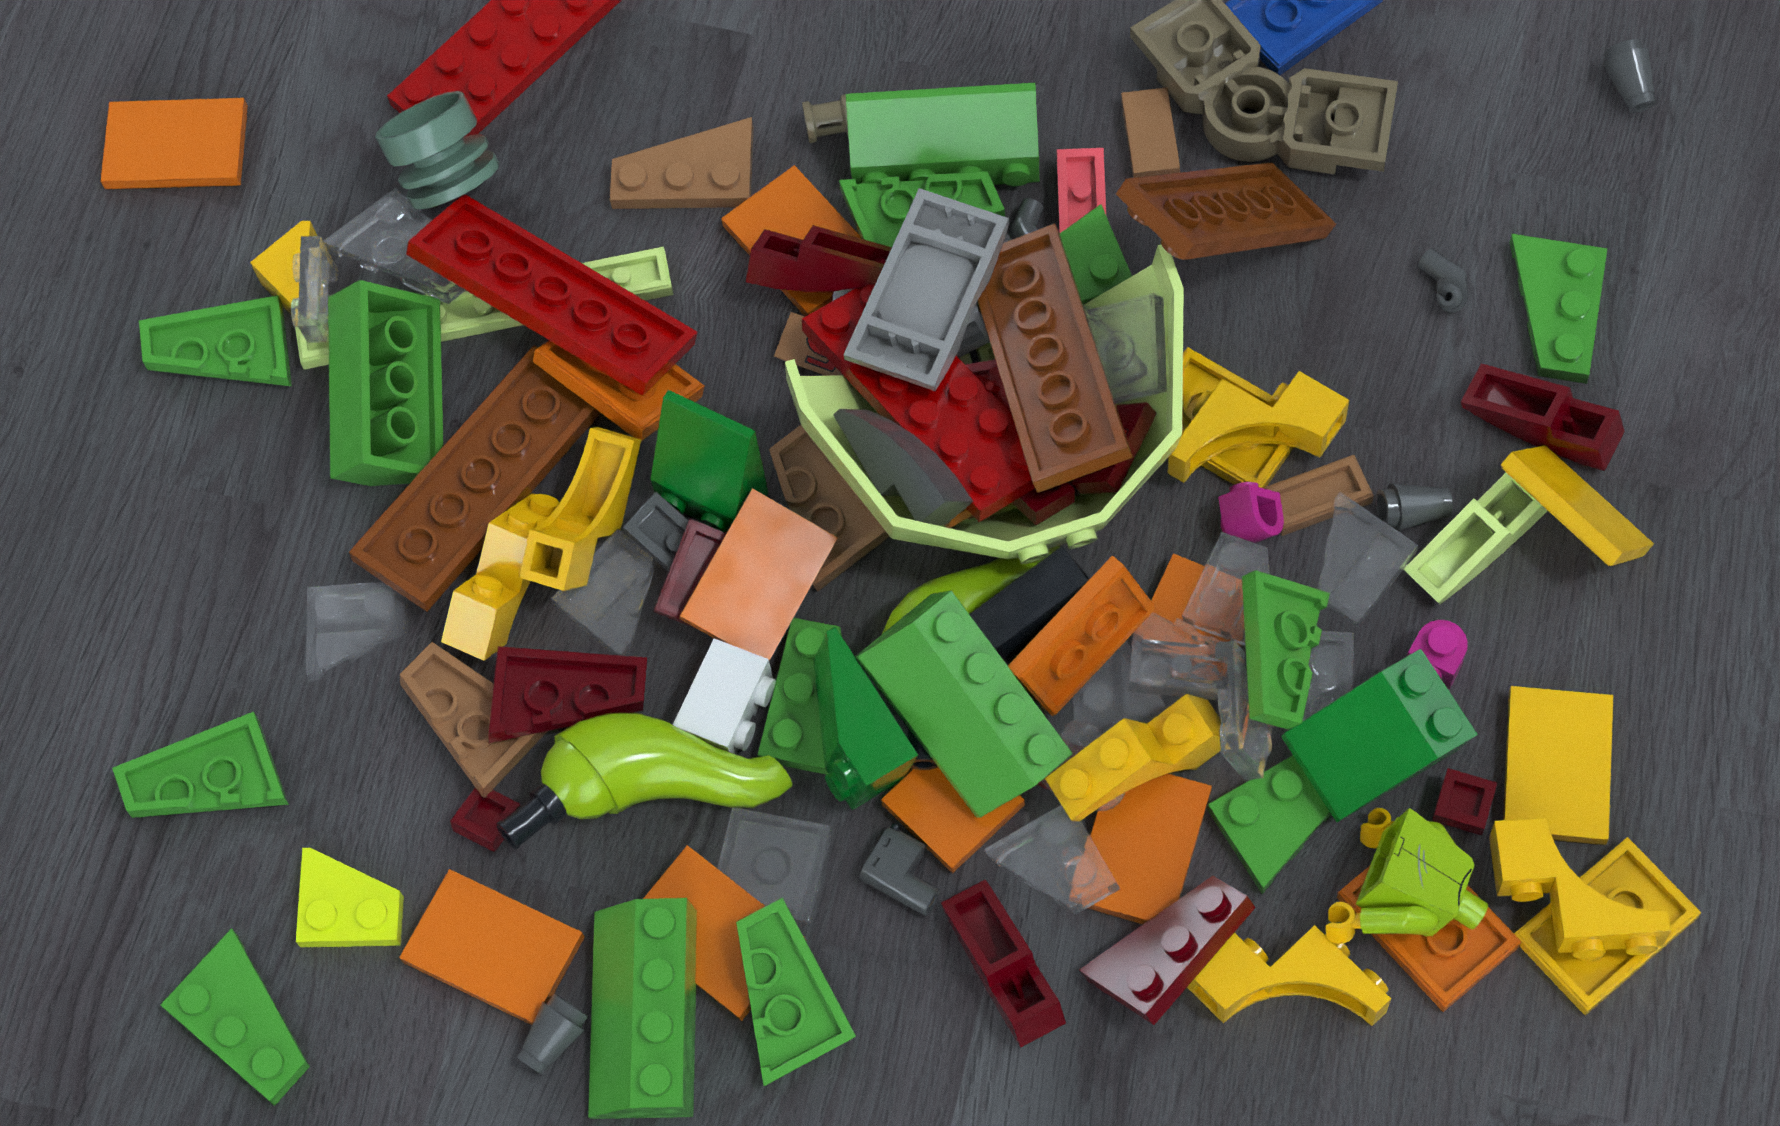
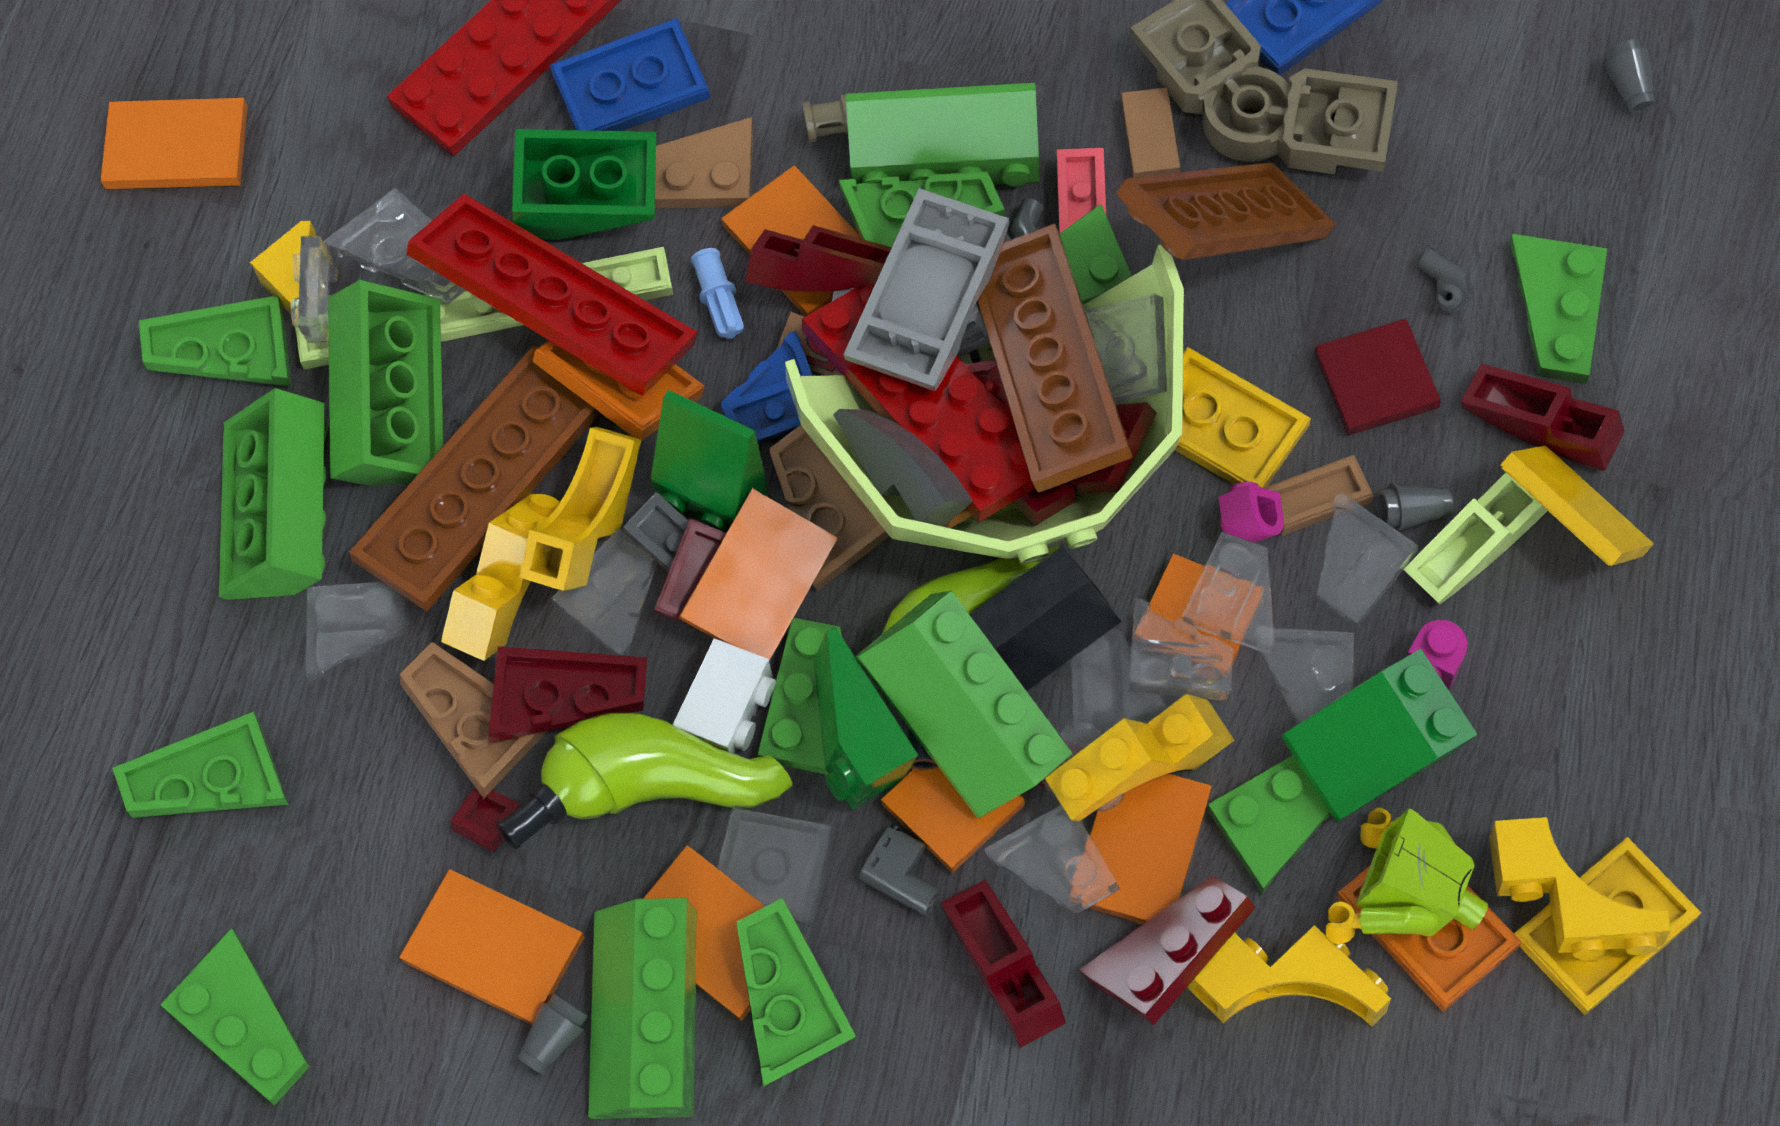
neon yellow wing [296,848,404,947] -> none
sand green wheel [375,91,499,210] -> none
orange tile [1008,556,1156,717] -> none
yellow arch [1168,371,1349,483] -> none
clear wing [1215,640,1273,780] -> none
bright green wing [1242,570,1330,730] -> none
dark red plate [1432,768,1497,835] -> none
yellow tile [1503,686,1613,845] -> none
none -> bright green slope [219,388,327,600]
none -> green slope [512,129,656,240]
none -> blue tile [549,18,710,131]
none -> light blue axle [691,248,744,340]
none -> blue wing [721,331,813,444]
none -> dark red tile [1314,318,1441,436]

